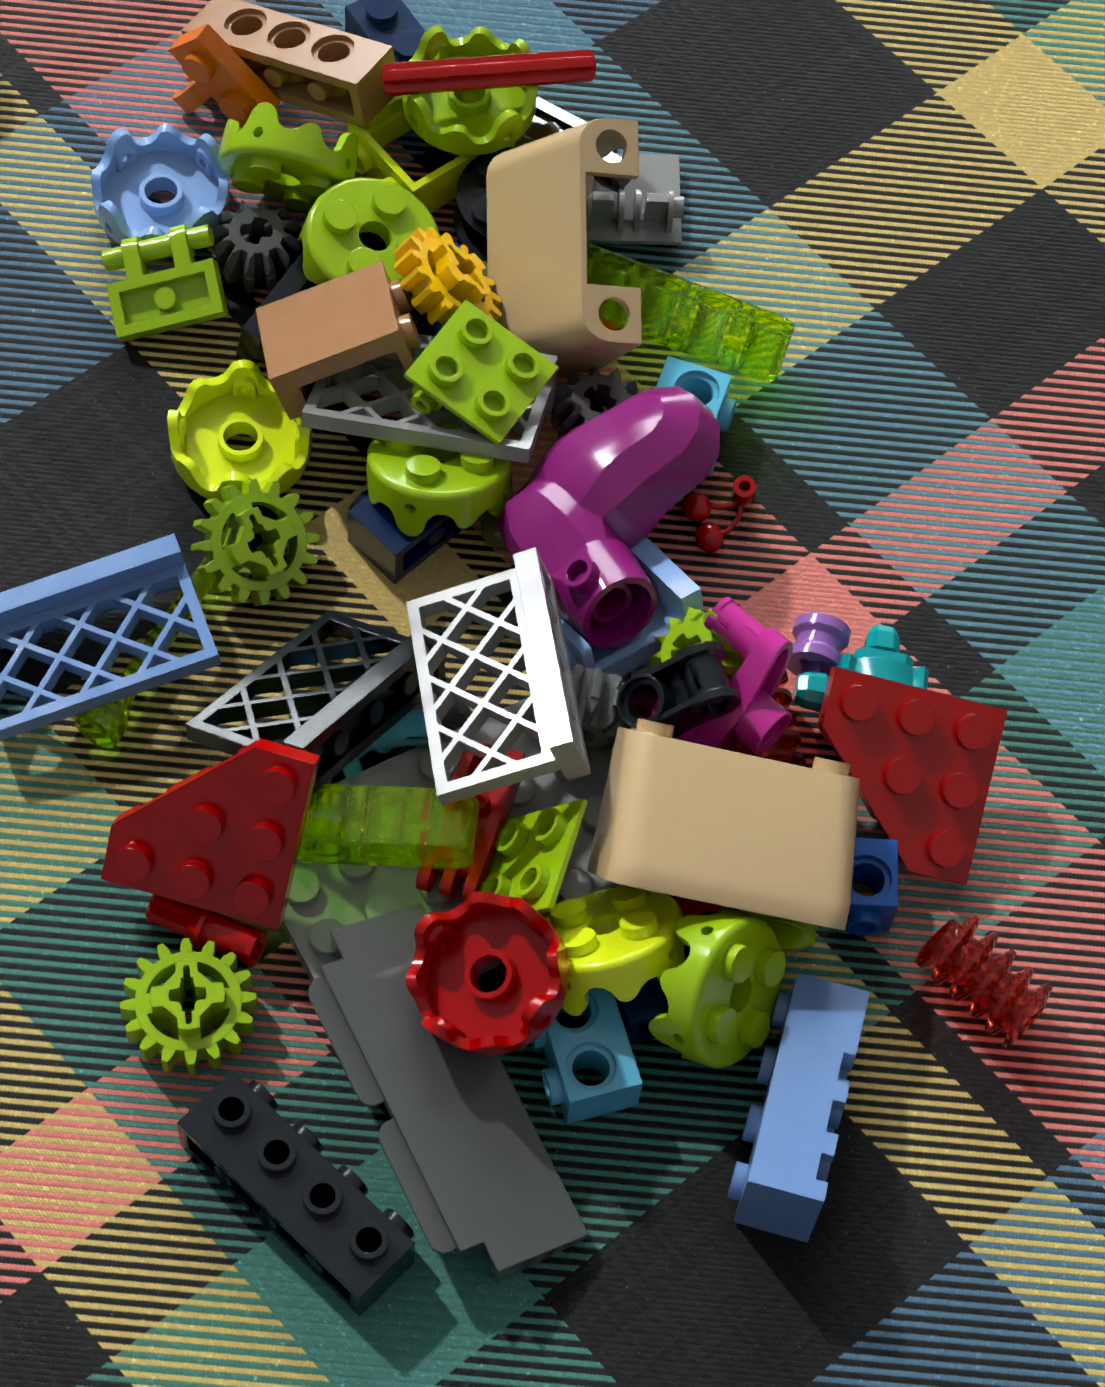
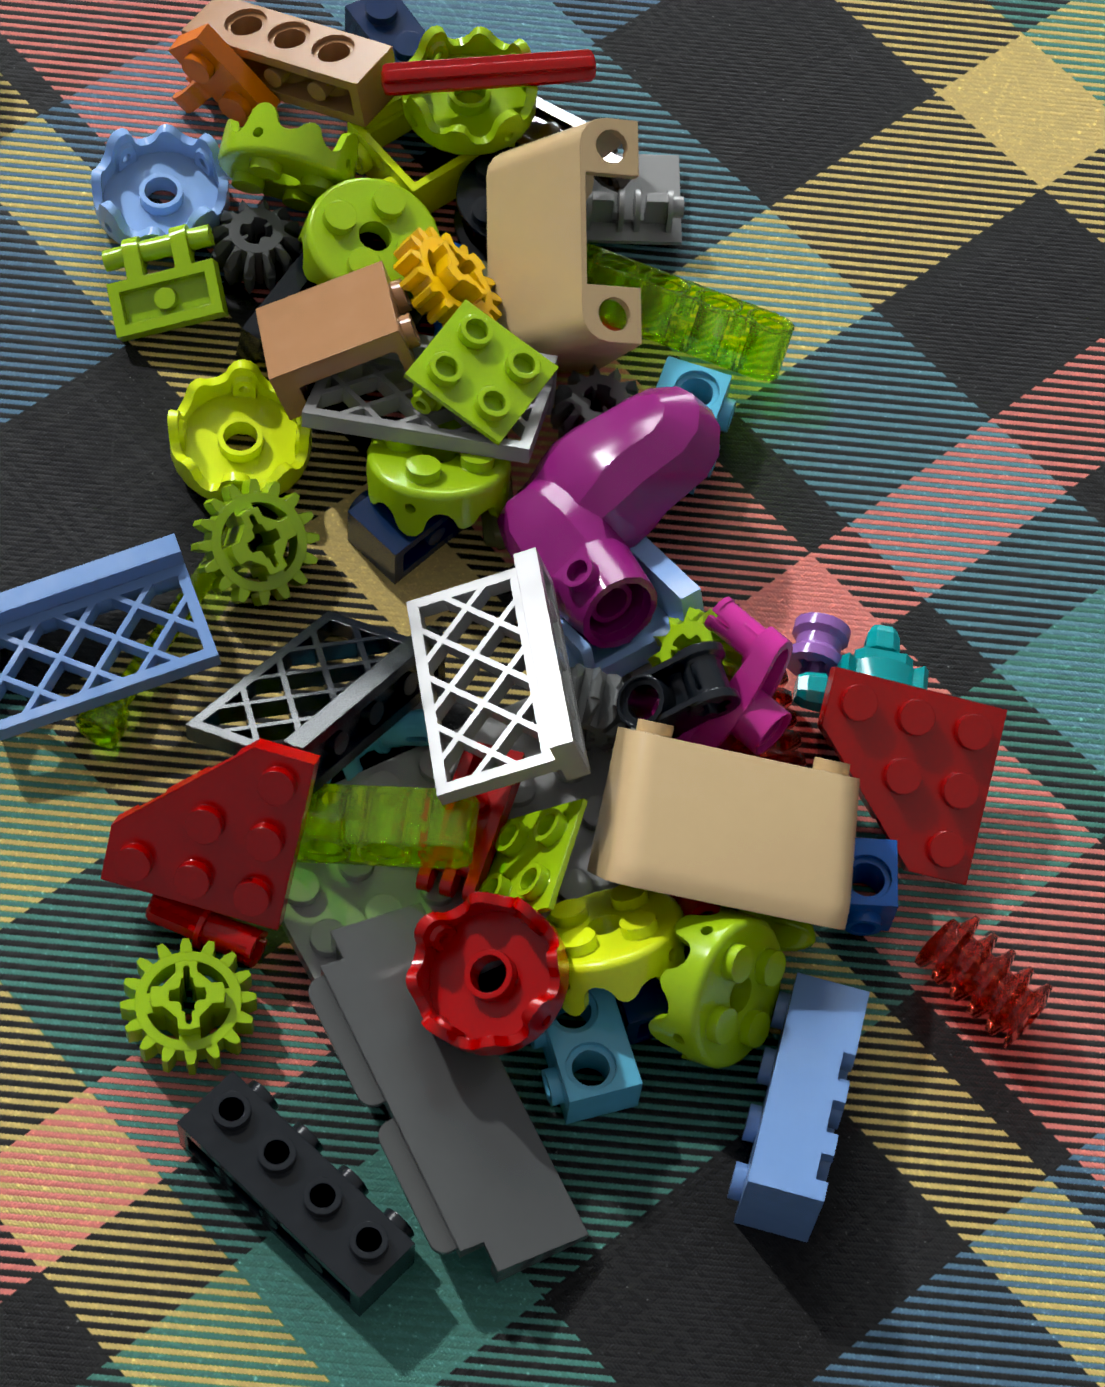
red piece [683,475,756,552] -> none

